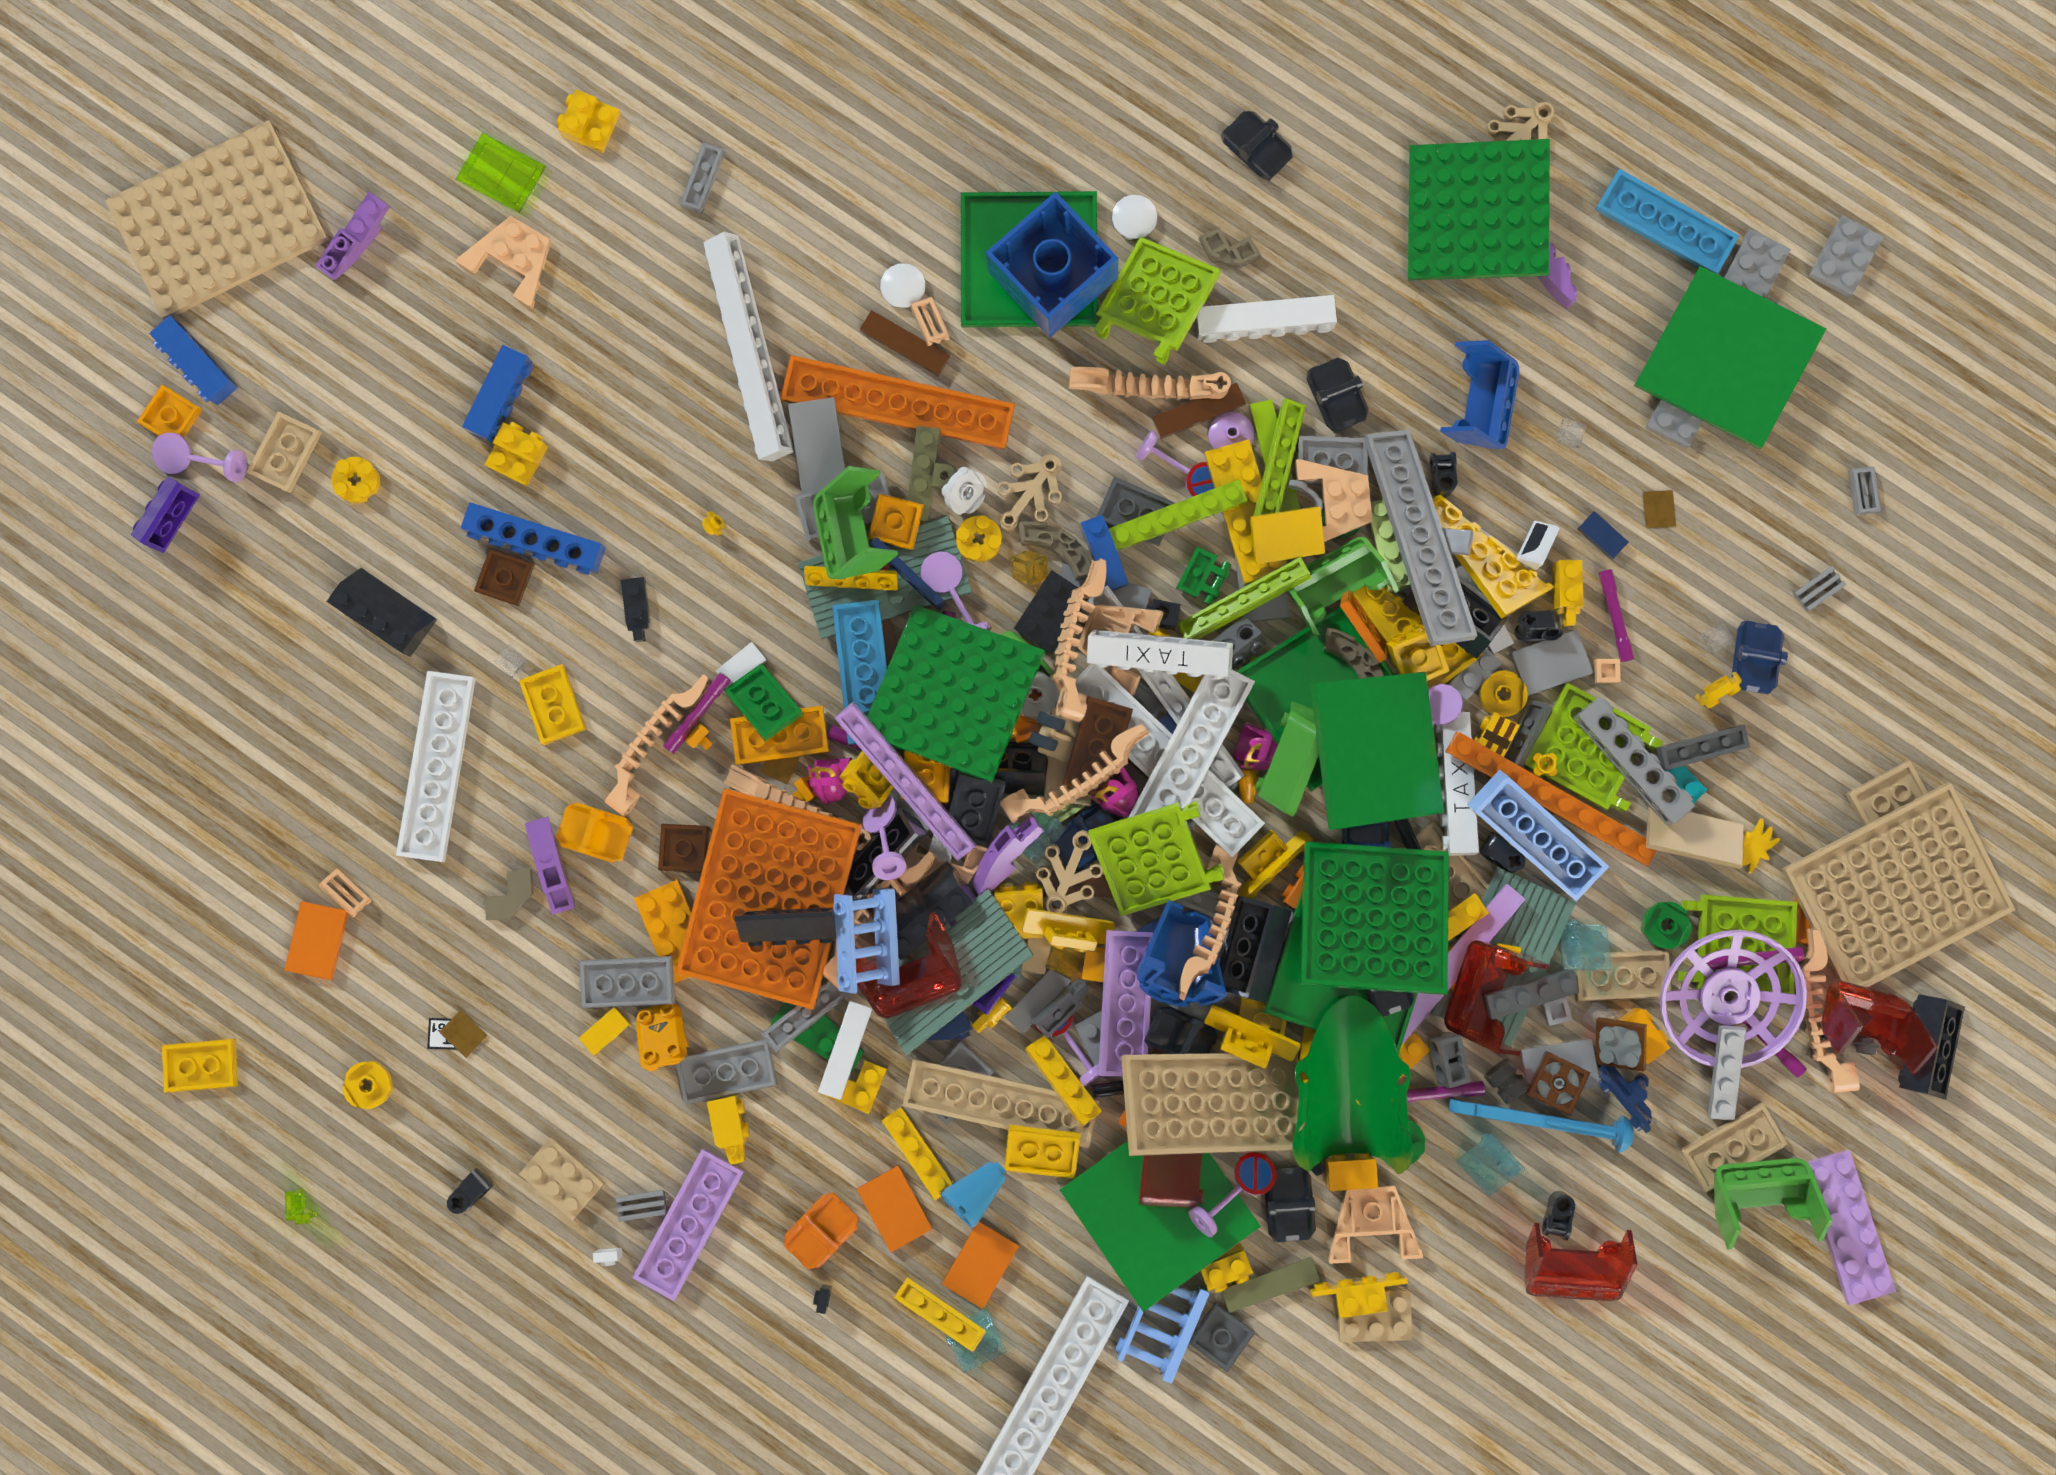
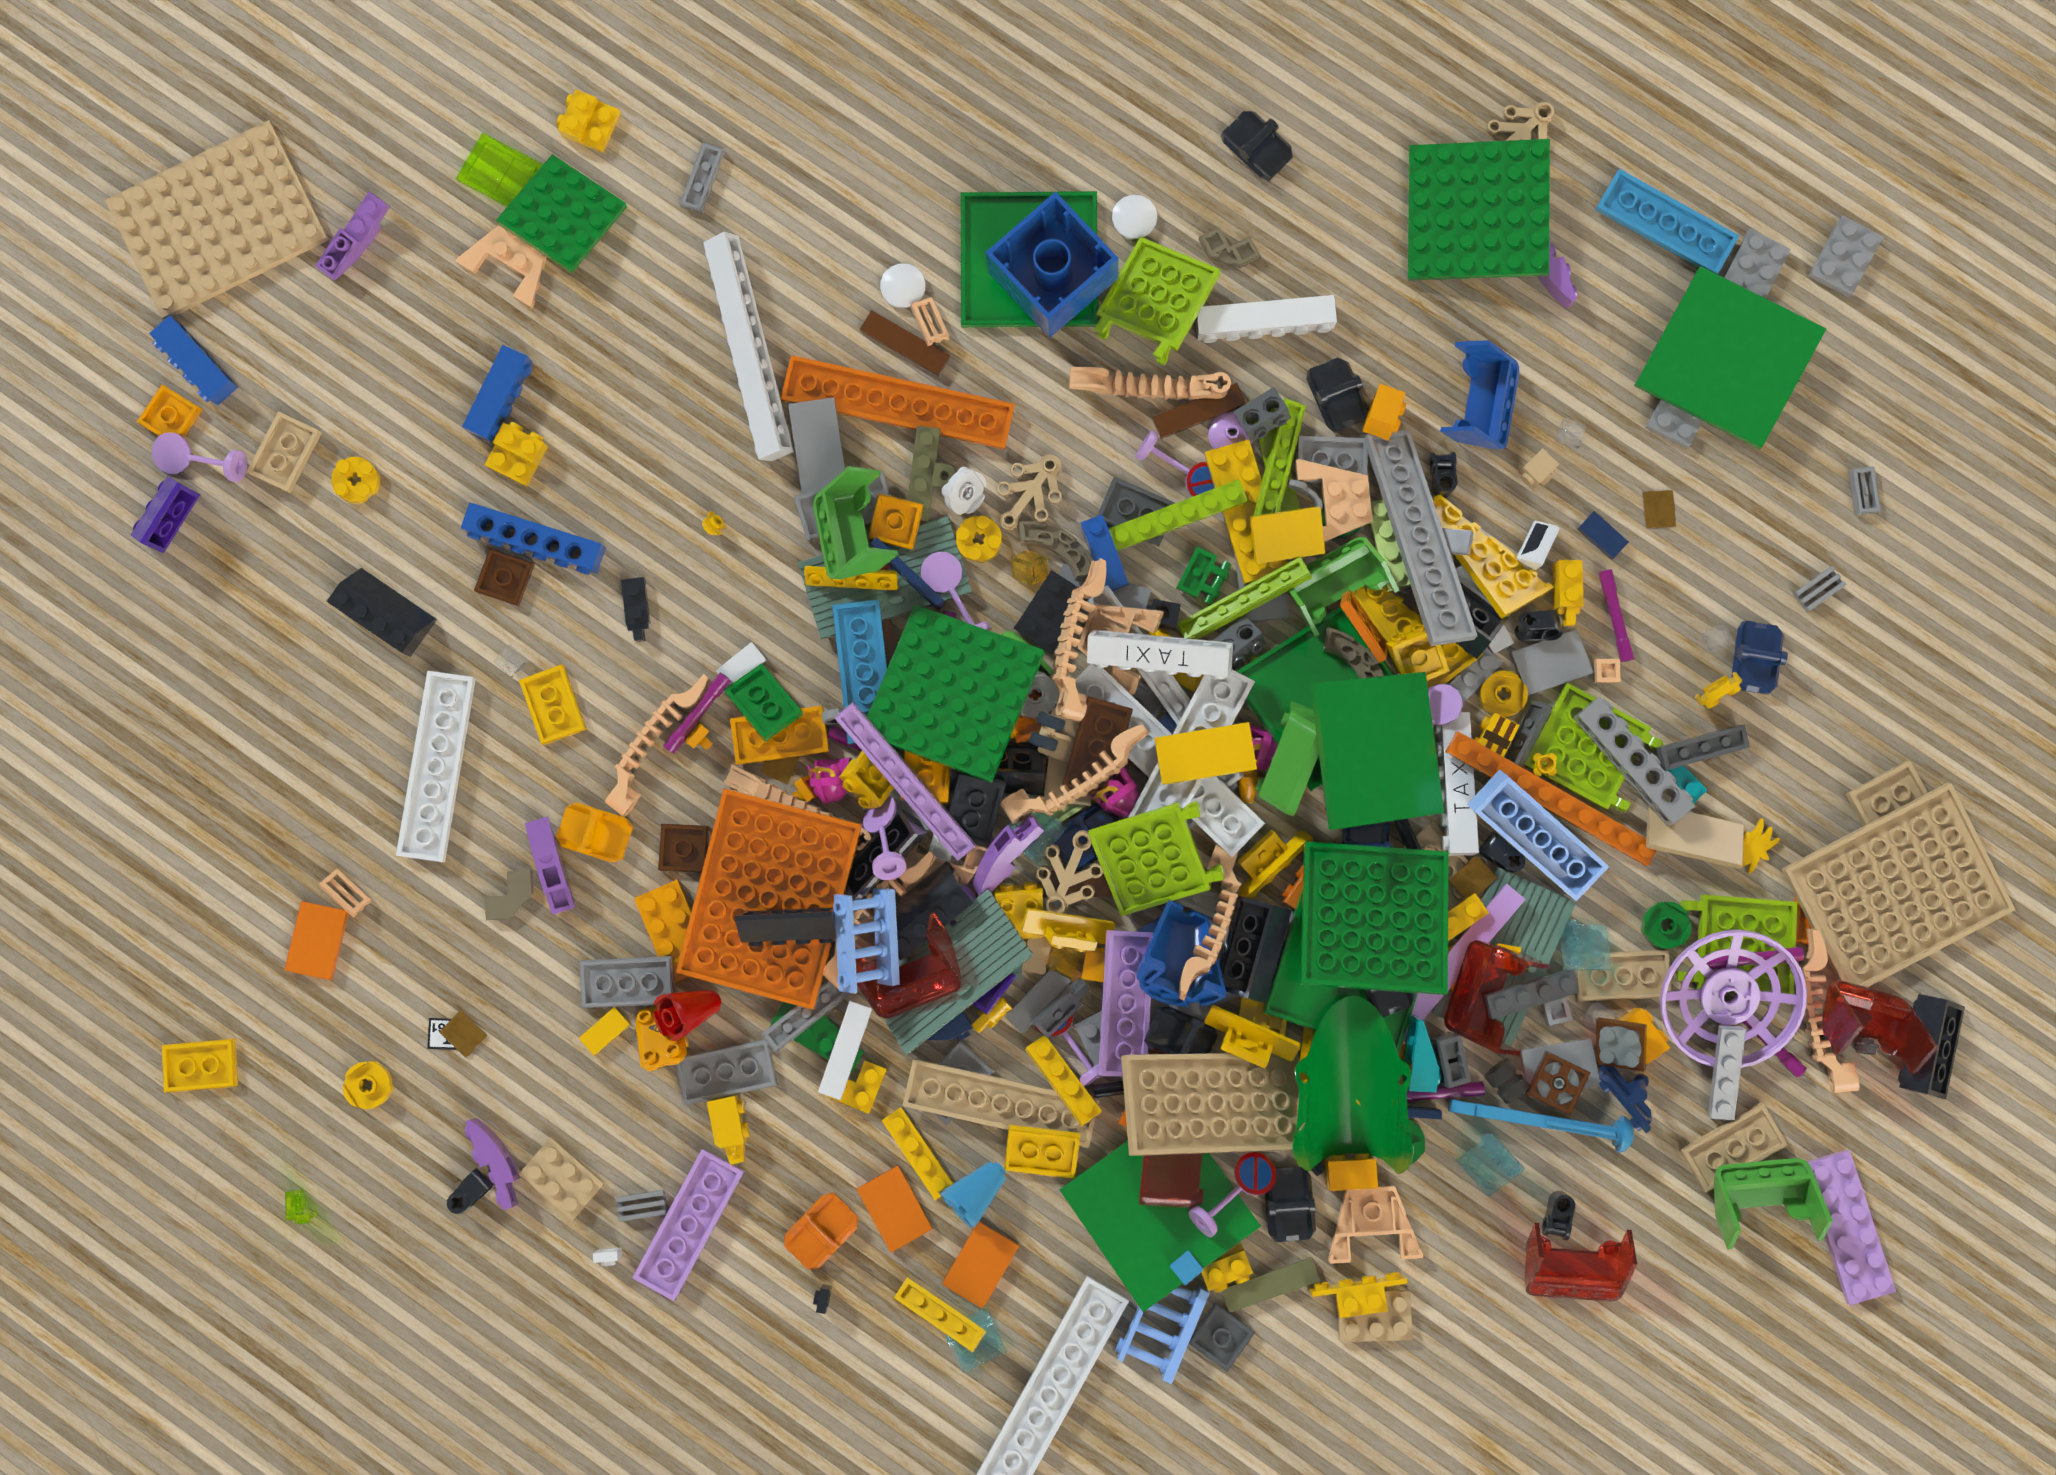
none -> medium lavender slope [465,1118,520,1210]
none -> green plate [496,154,627,274]
none -> red cone [653,990,721,1041]
none -> light grey tile [821,709,842,725]
none -> yellow tile [1154,722,1257,785]
none -> dark azure tile [1170,1251,1204,1285]
none -> dark grey brick [1234,387,1291,442]
none -> light orange brick [1362,383,1407,440]
none -> teal slope [1400,1014,1441,1093]
none -> dark blue tile [1407,1106,1442,1120]
none -> pearl gold sticker [1448,855,1497,899]
none -> tan brick [1518,448,1559,489]

